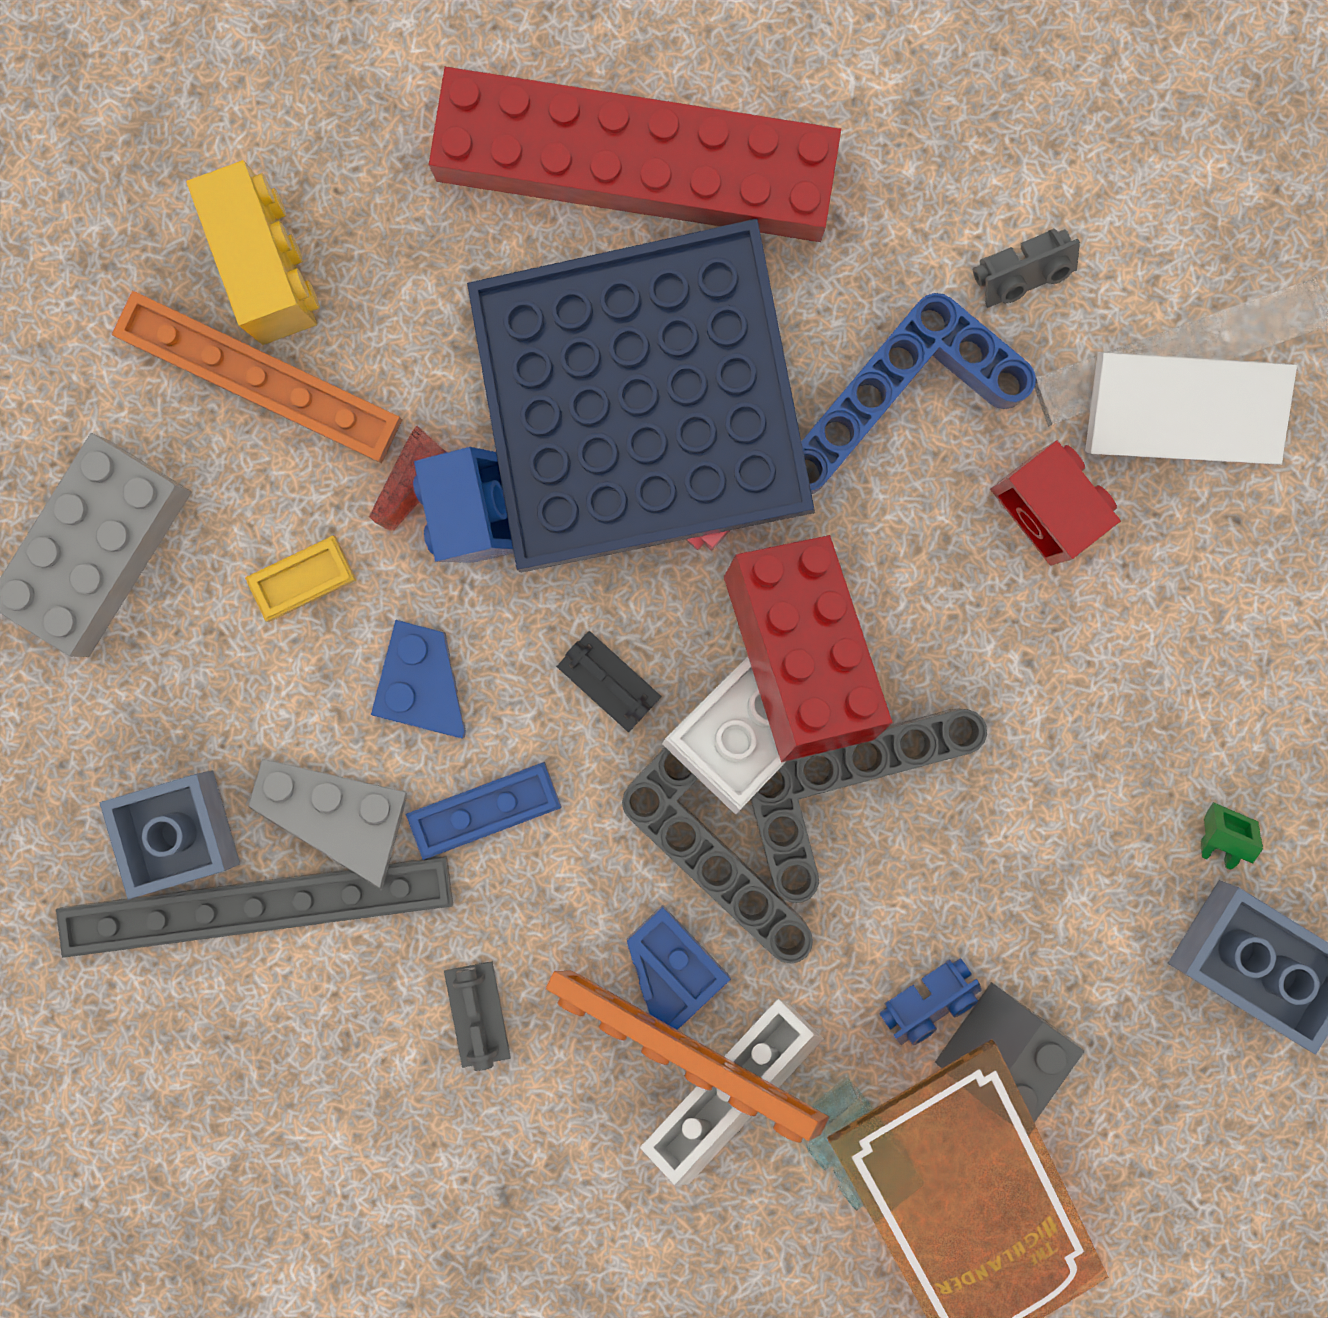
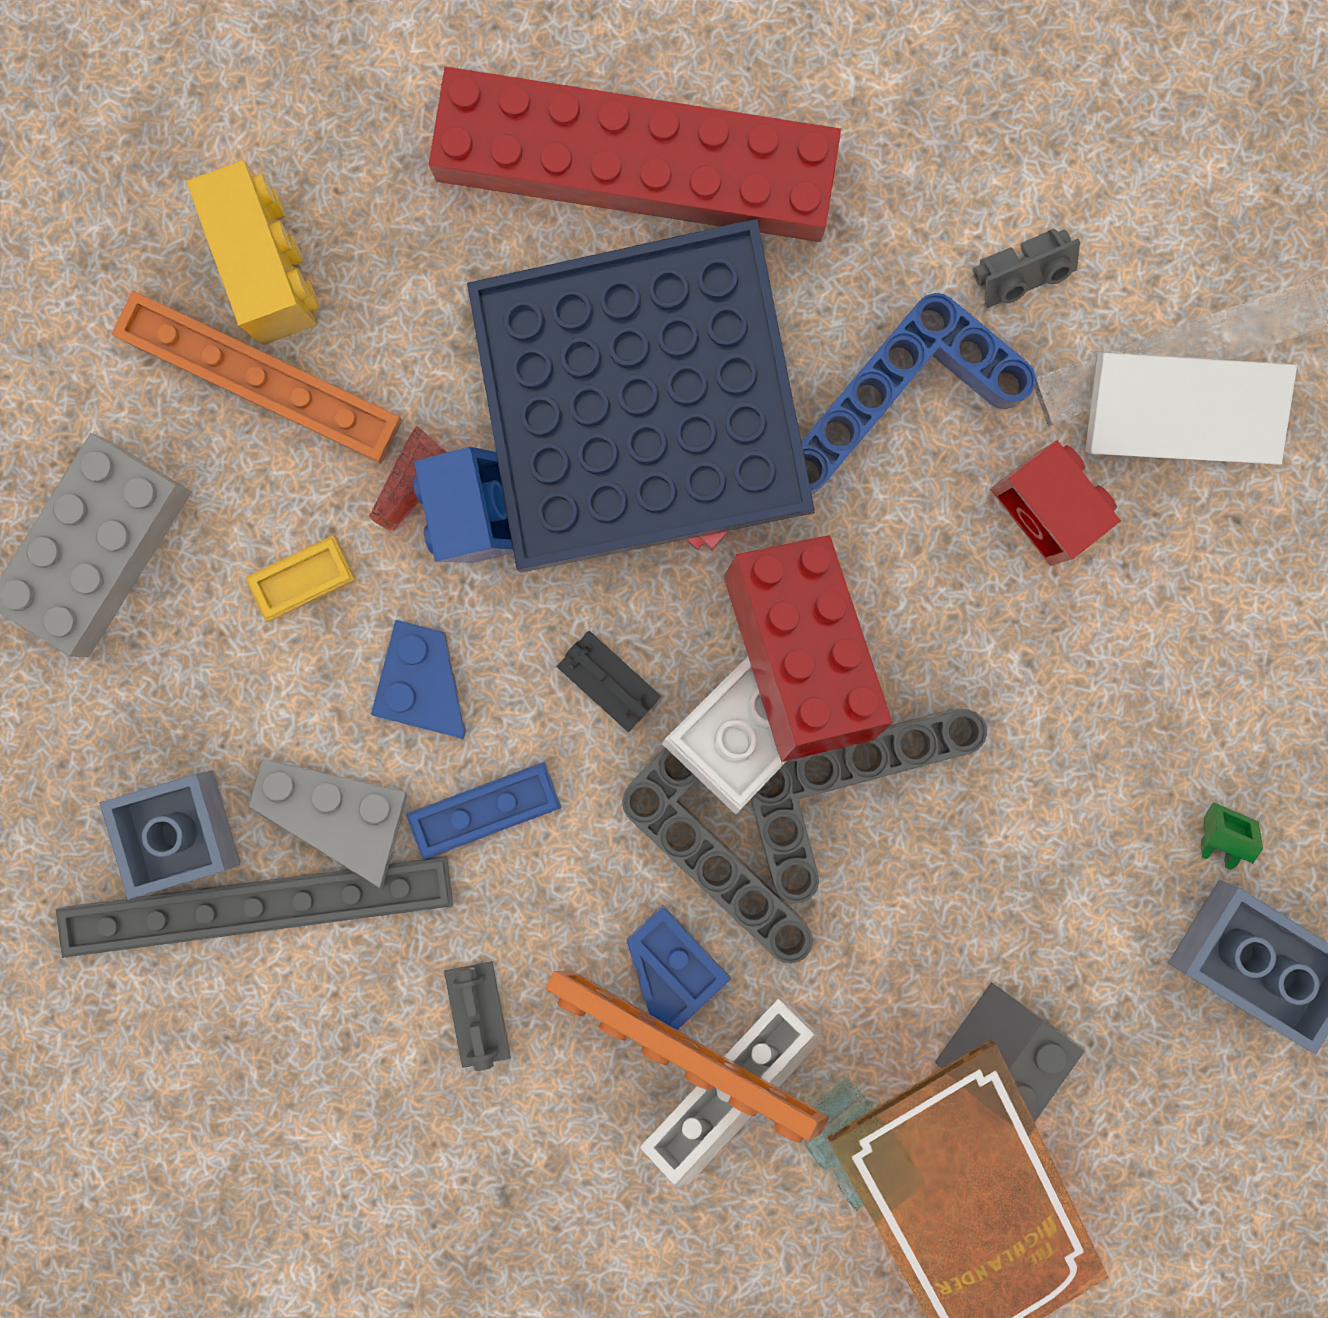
blue hinge [879,958,982,1045] -> none

